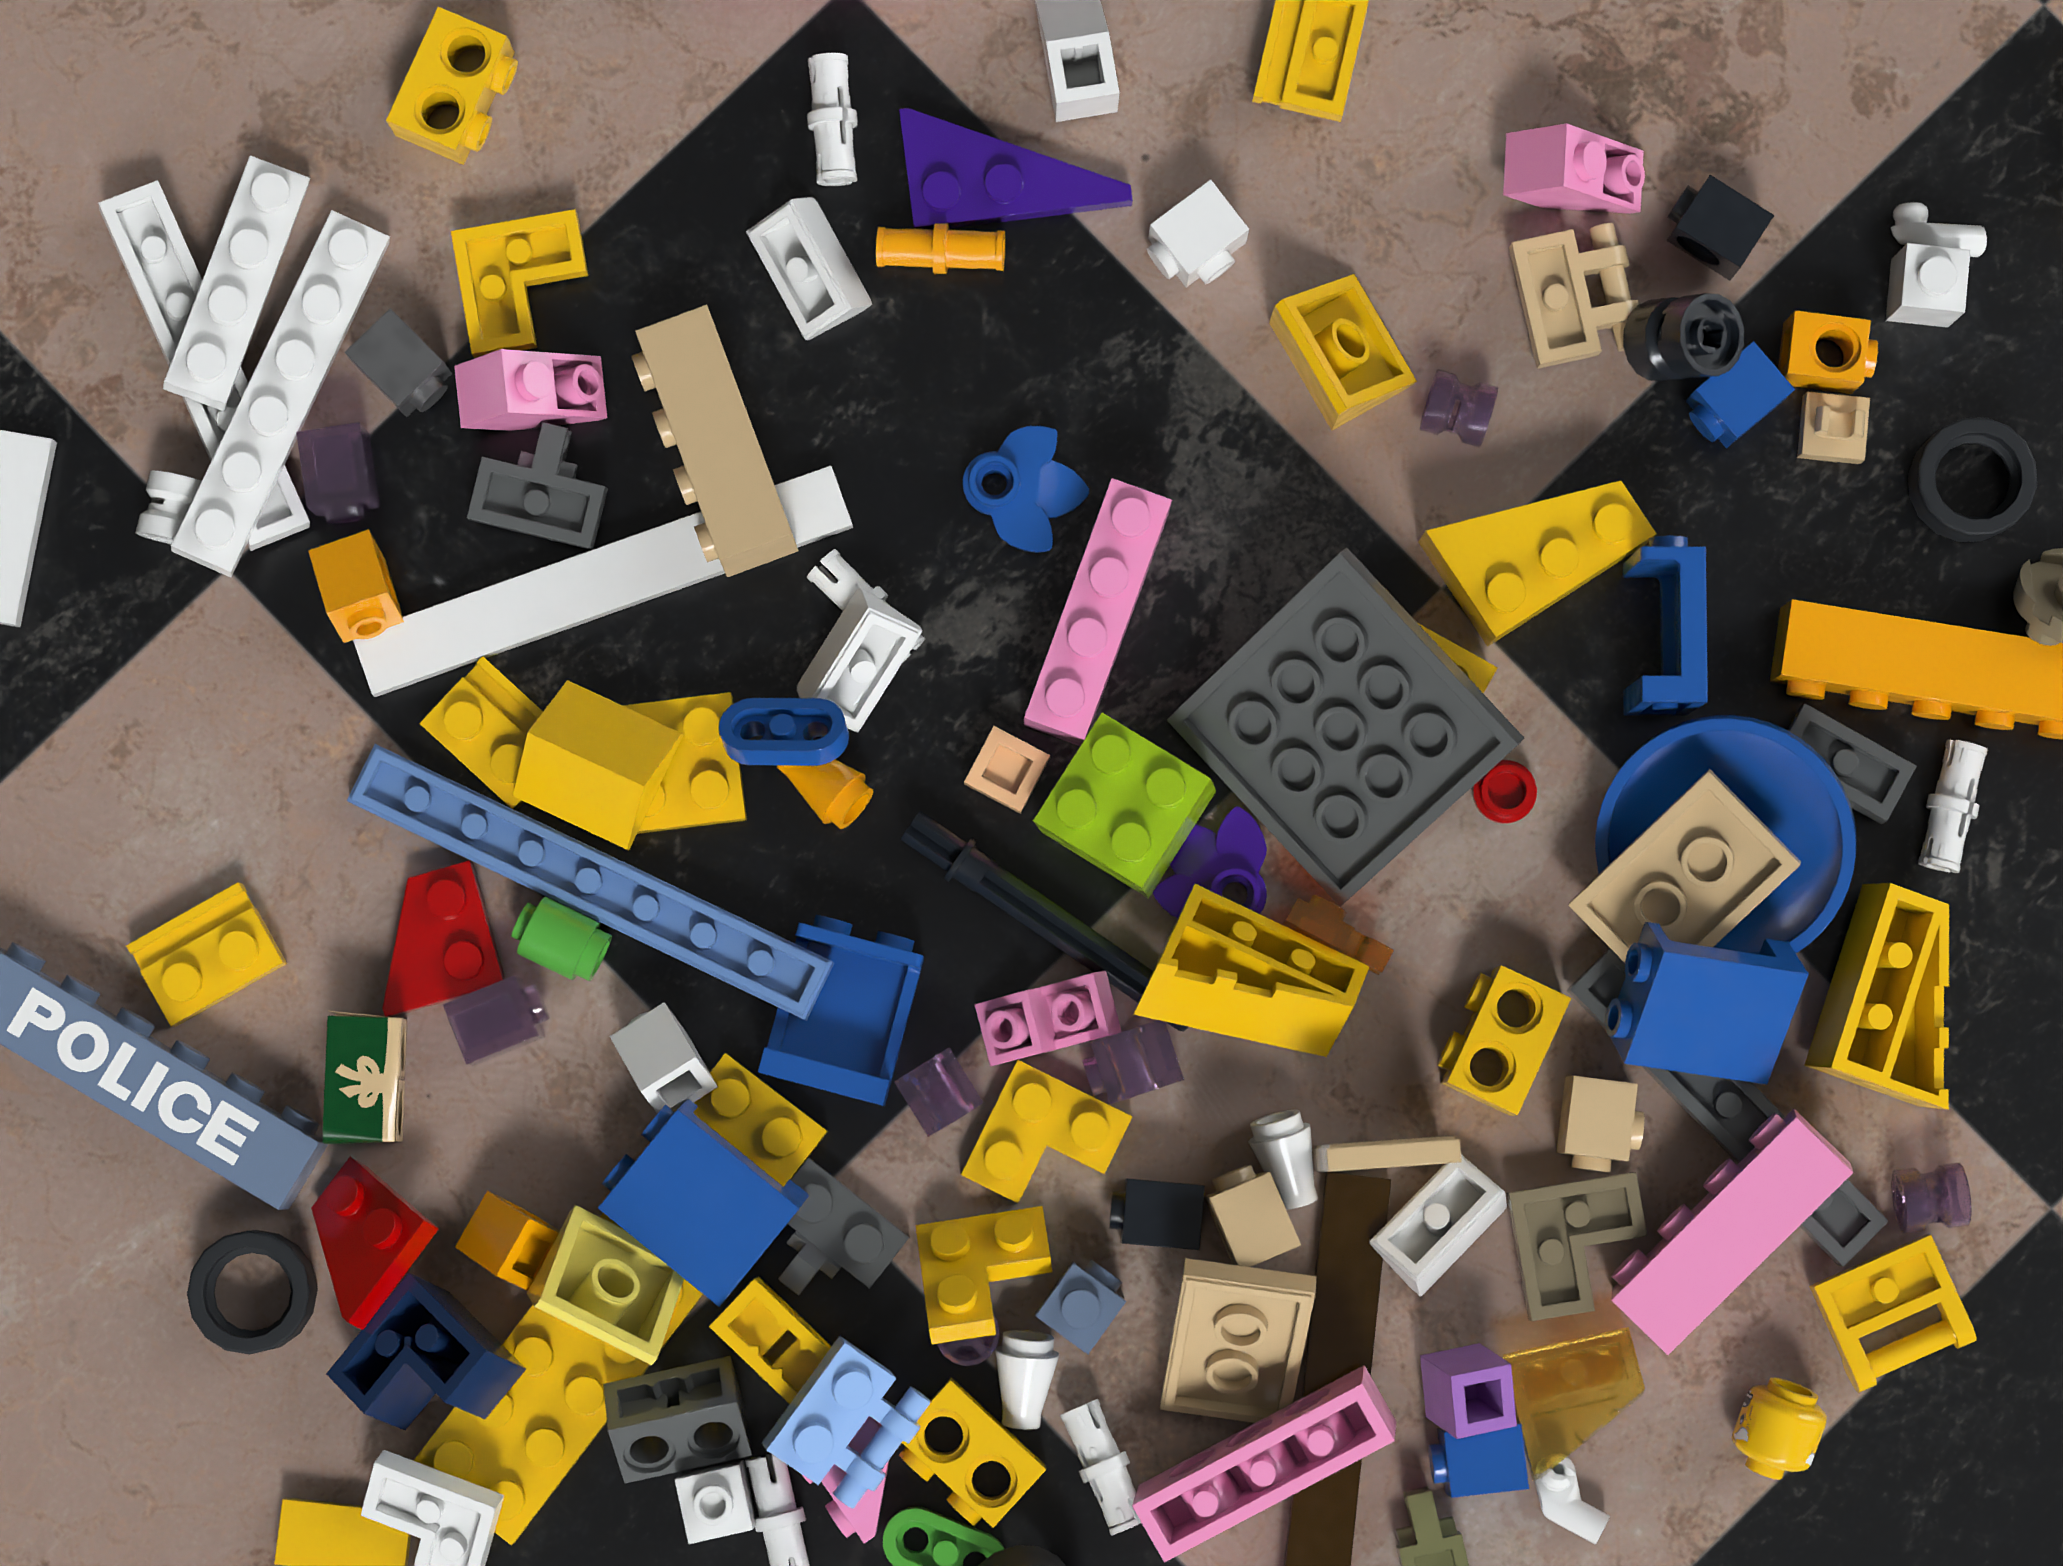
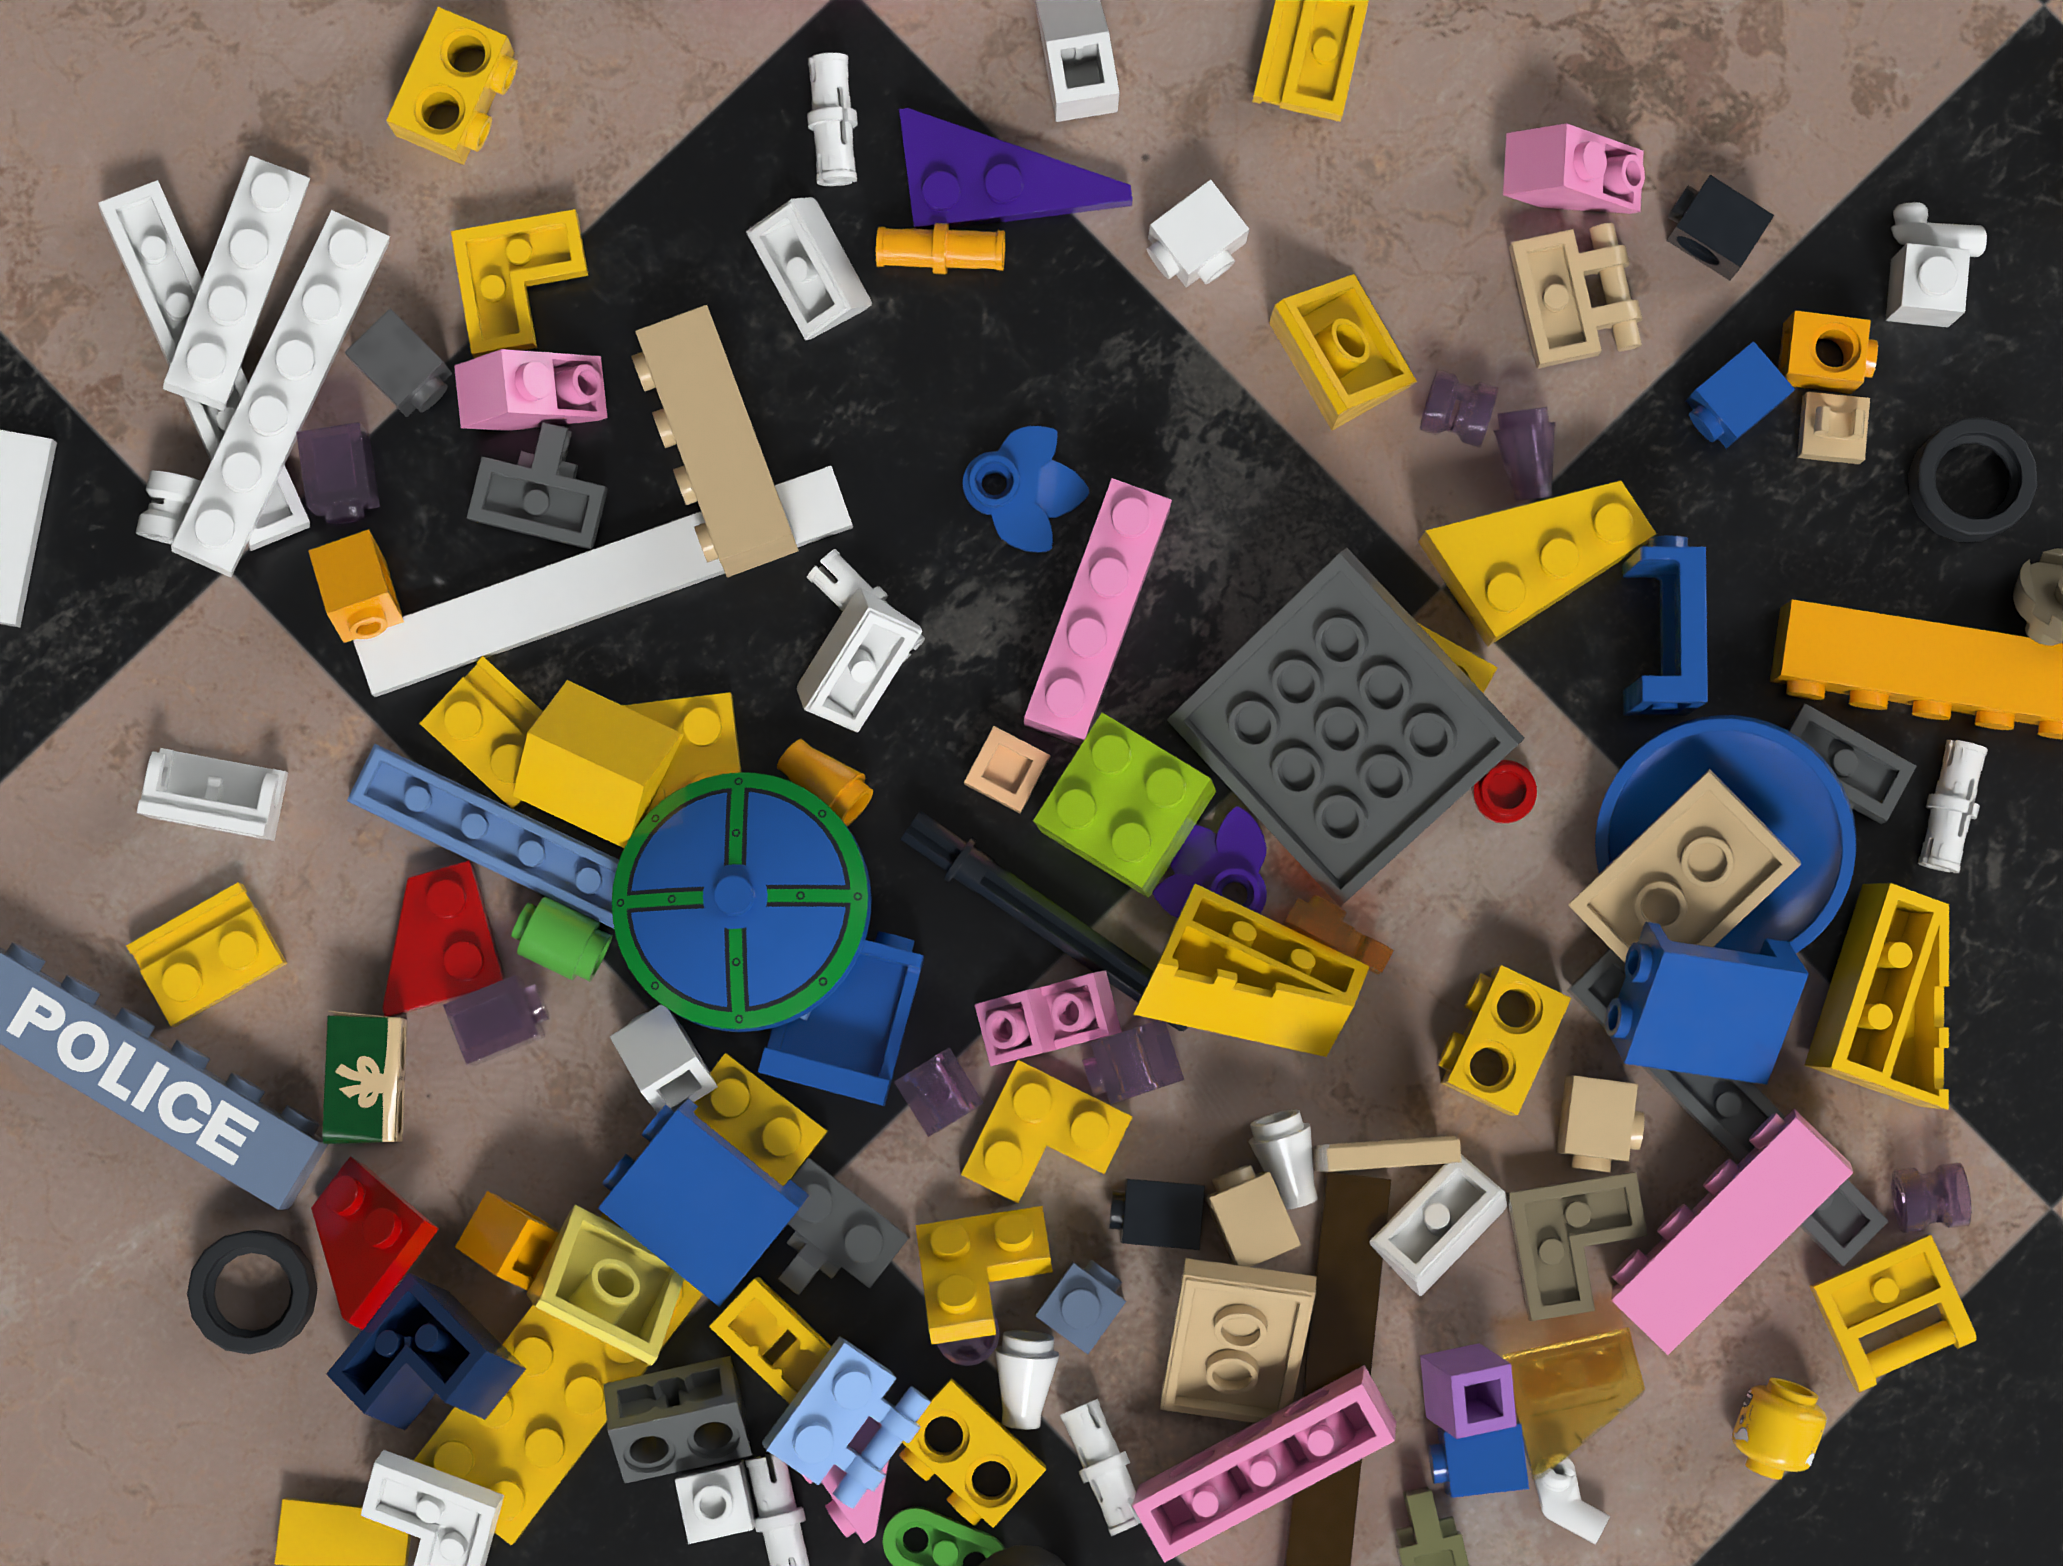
blue plate [719,698,849,766] -> none
black wheel [1623,293,1744,381] -> none
none -> white hinge [137,748,288,841]
none -> dish [612,772,871,1032]
none -> clear purple cone [1493,407,1556,501]

